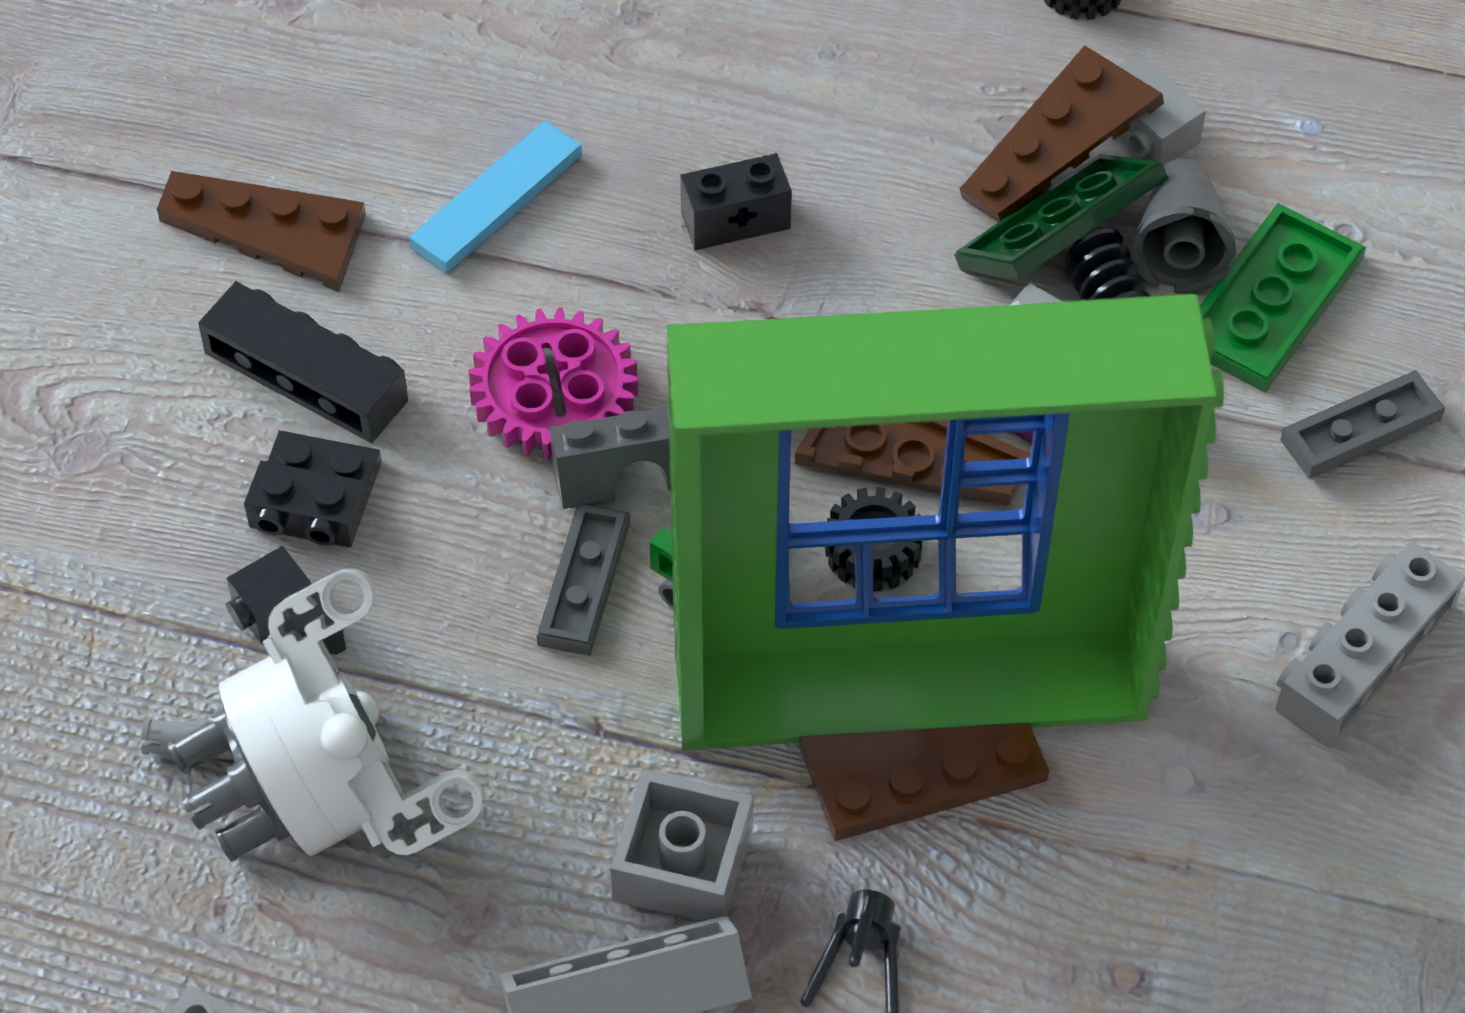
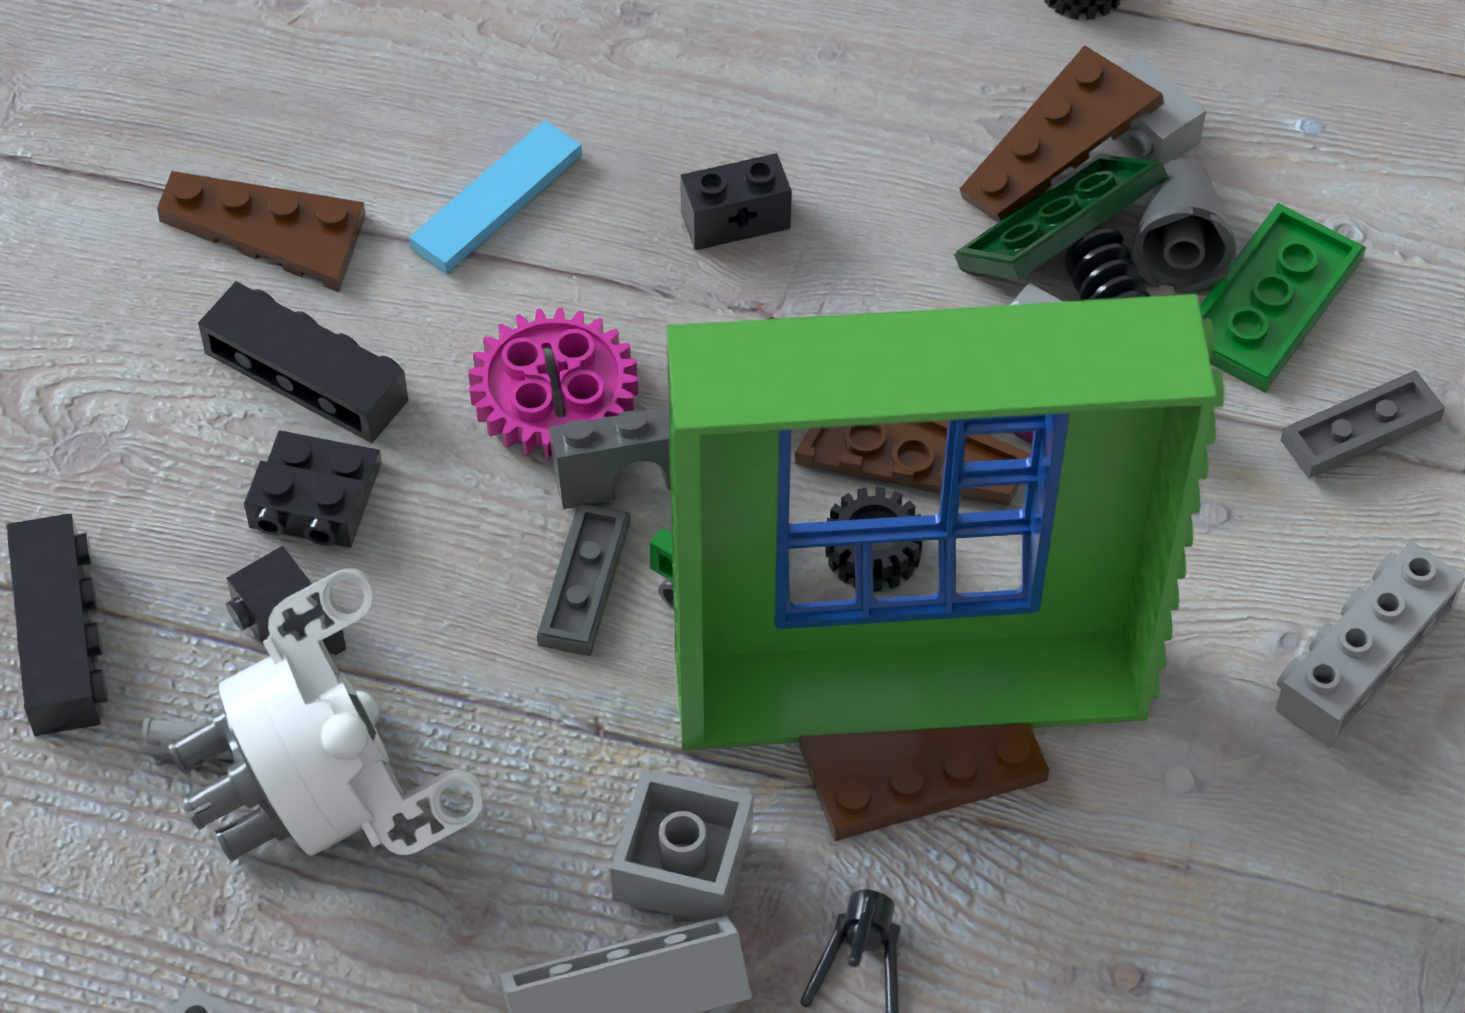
none -> black brick [6,513,108,736]

